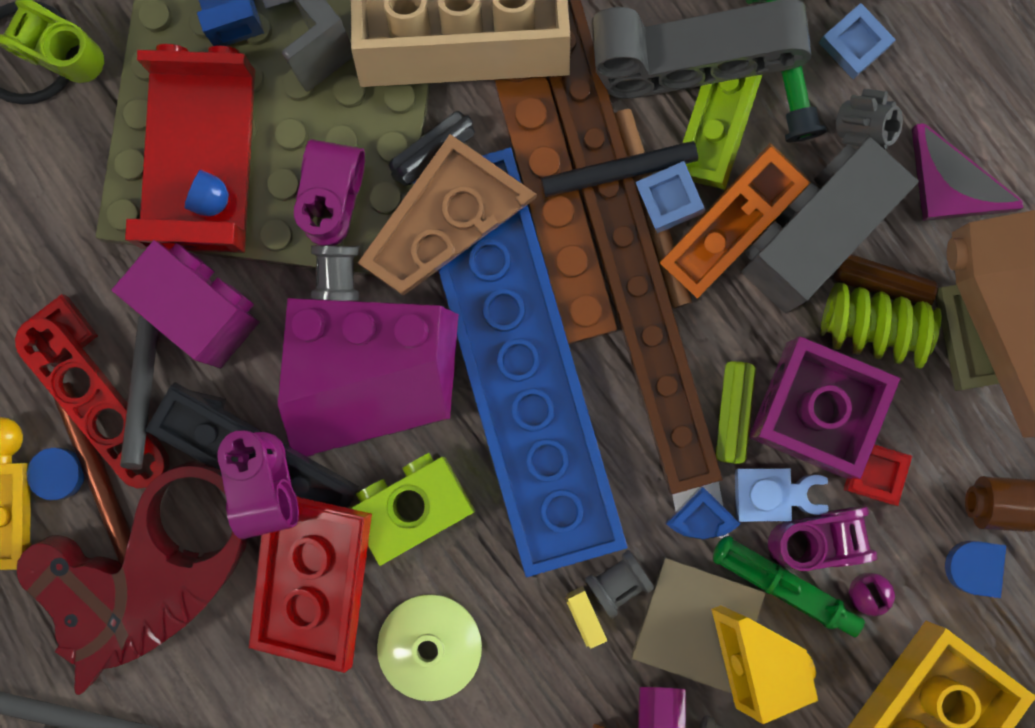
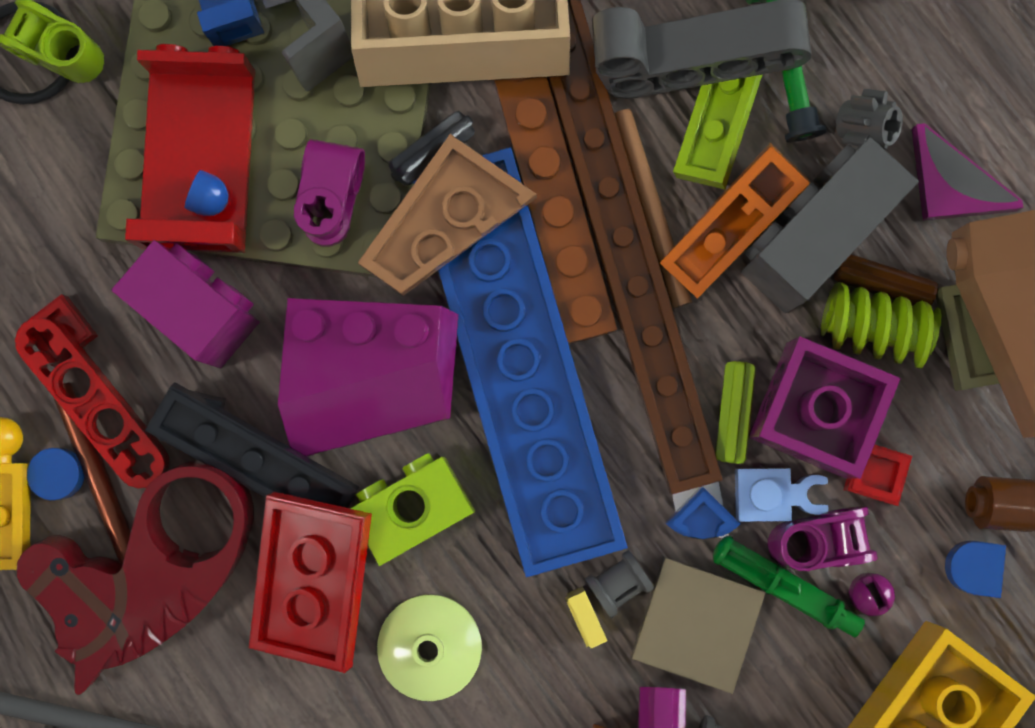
dark grey bar [120,316,158,470] -> none
magenta piece [218,430,299,540] -> none
dark grey bush [311,245,359,301] -> none
black bar [541,141,698,198] -> none
medium blue plate [635,161,706,234] -> none
yellow slope [711,605,818,724] -> none
medium blue plate [819,3,896,79] -> none

